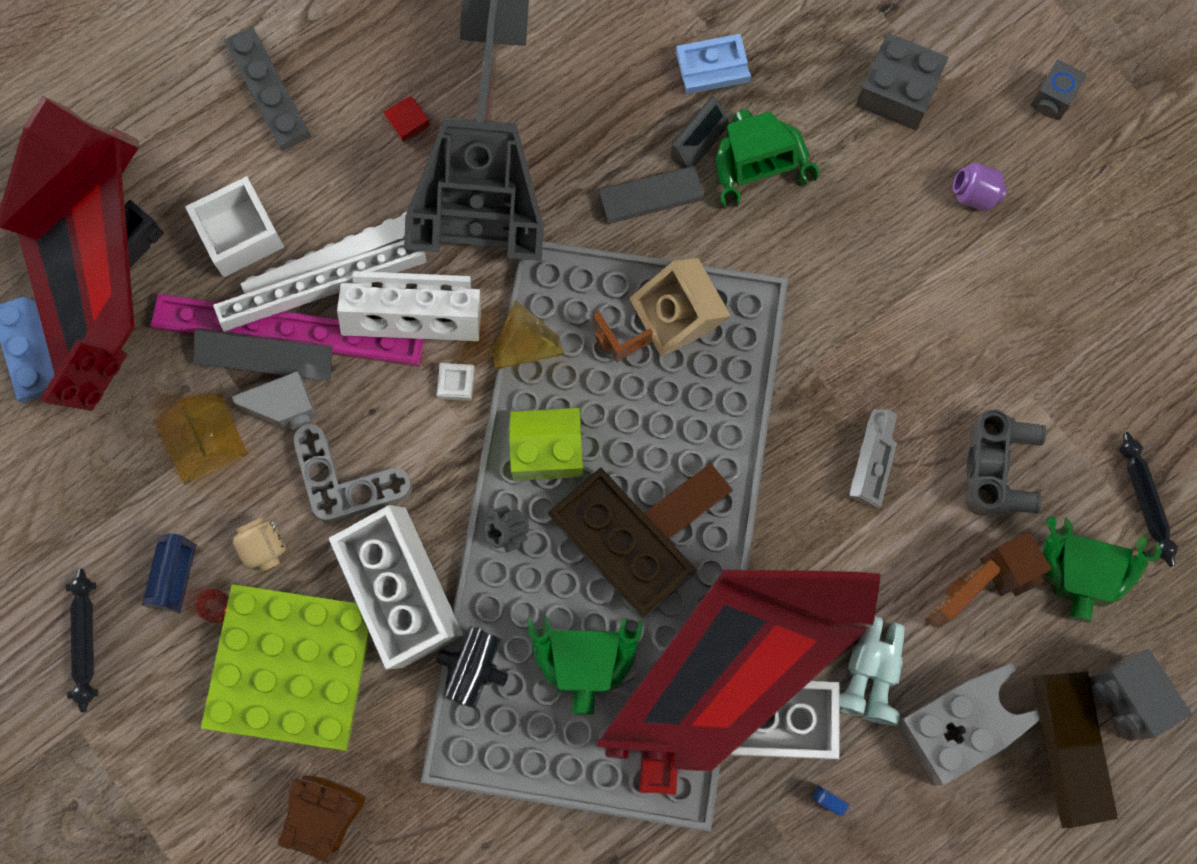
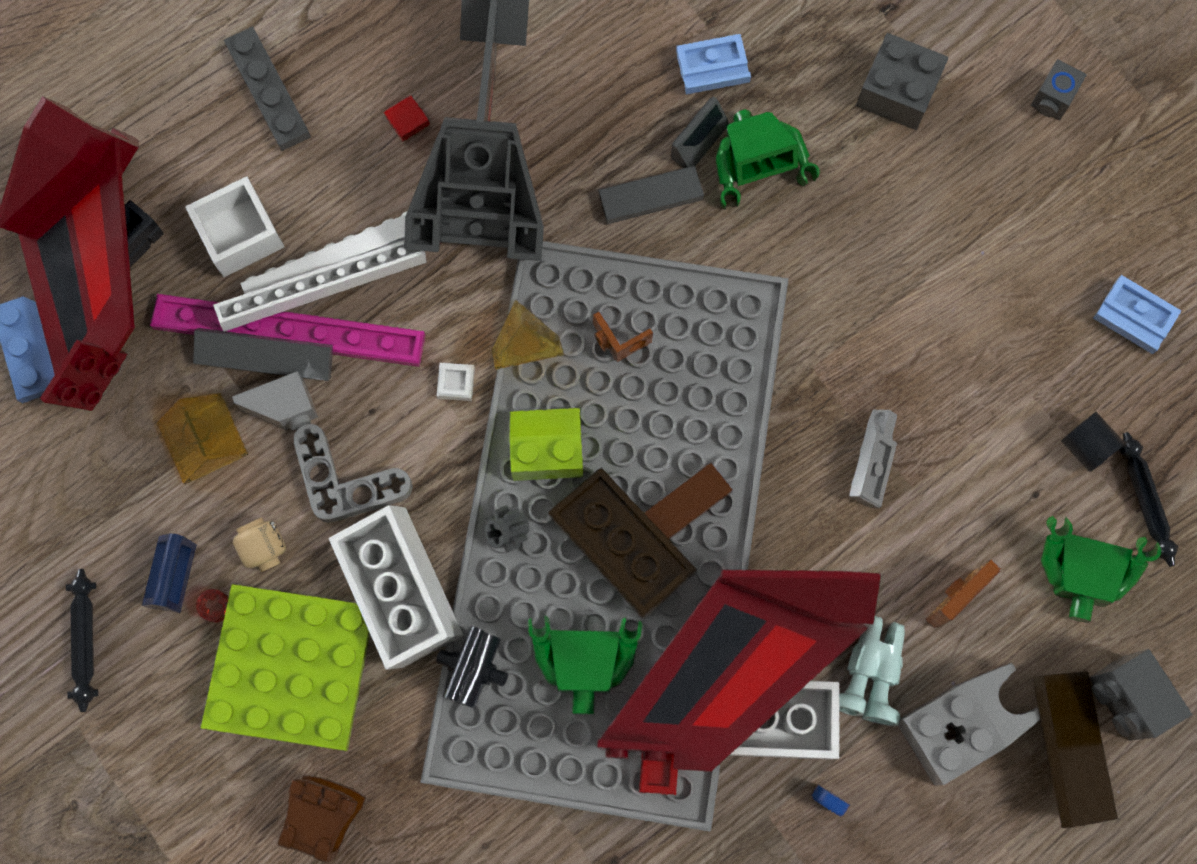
white brick [337,271,481,341] -> none
tan slope [629,258,731,356] -> none
medium lavender head [953,163,1007,211] -> none
dark grey piece [965,409,1046,515] -> none
reddish brown brick [980,531,1052,597] -> none
none -> black piece [1061,411,1125,472]
none -> light blue plate [1093,275,1181,354]

